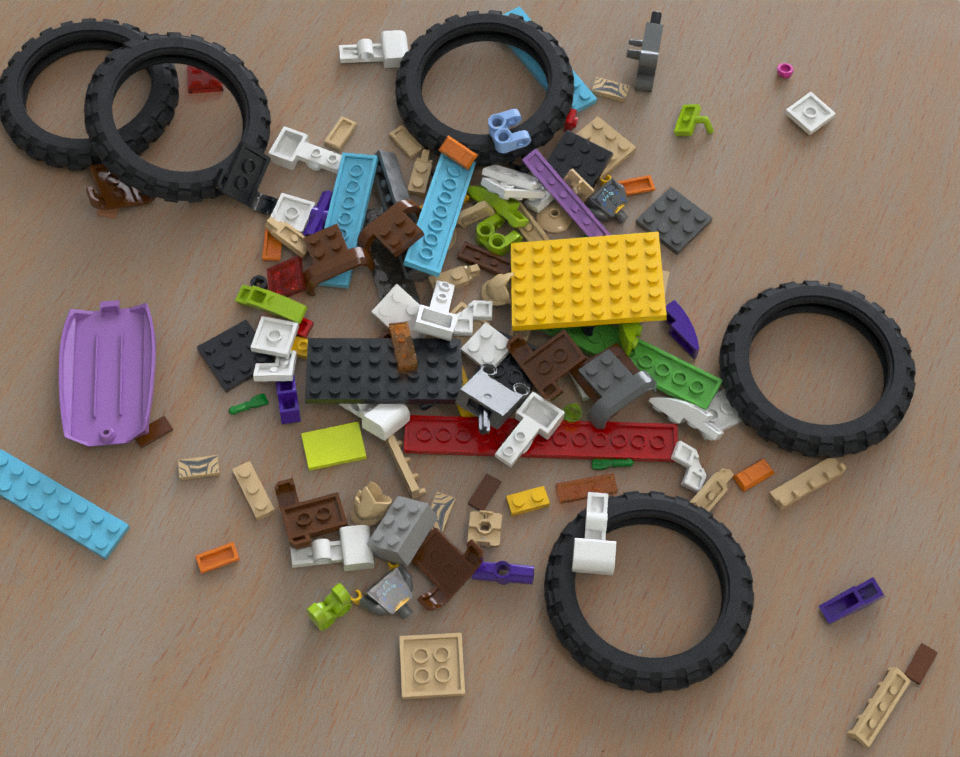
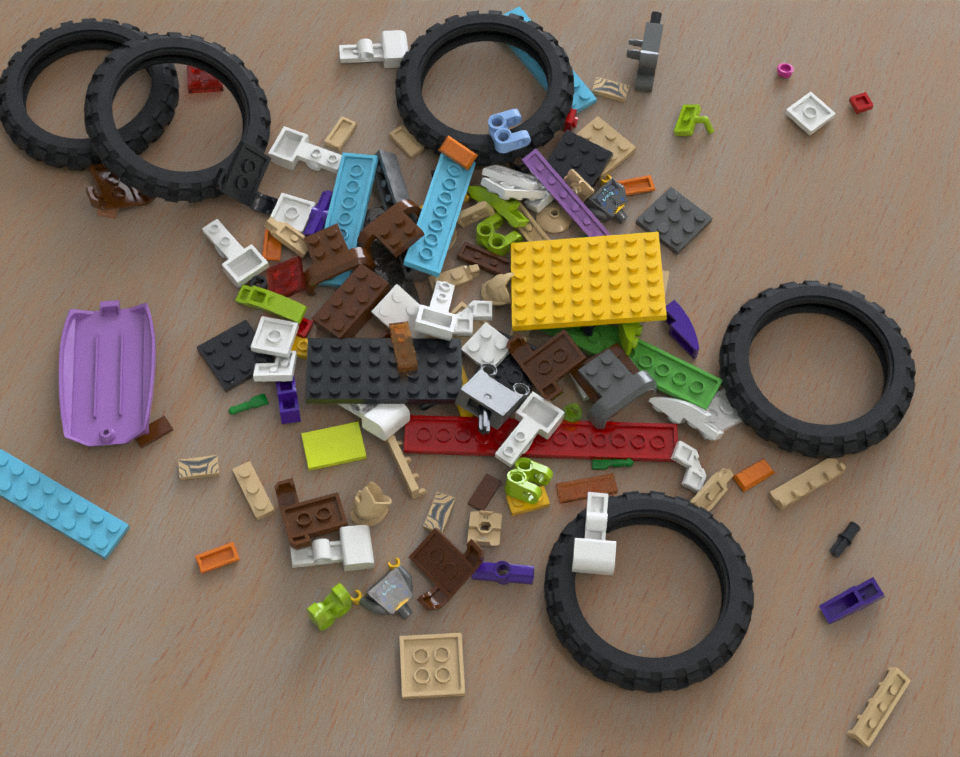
light grey brick [367,496,438,566] -> none
tan hinge [407,149,433,197] -> none
reddish brown piece [904,643,938,685] -> none
none -> white plate [202,219,269,288]
none -> reddish brown brick [312,264,391,339]
none -> lime piece [504,458,553,504]
none -> black axle [829,522,861,558]
none -> red plate [849,92,874,114]

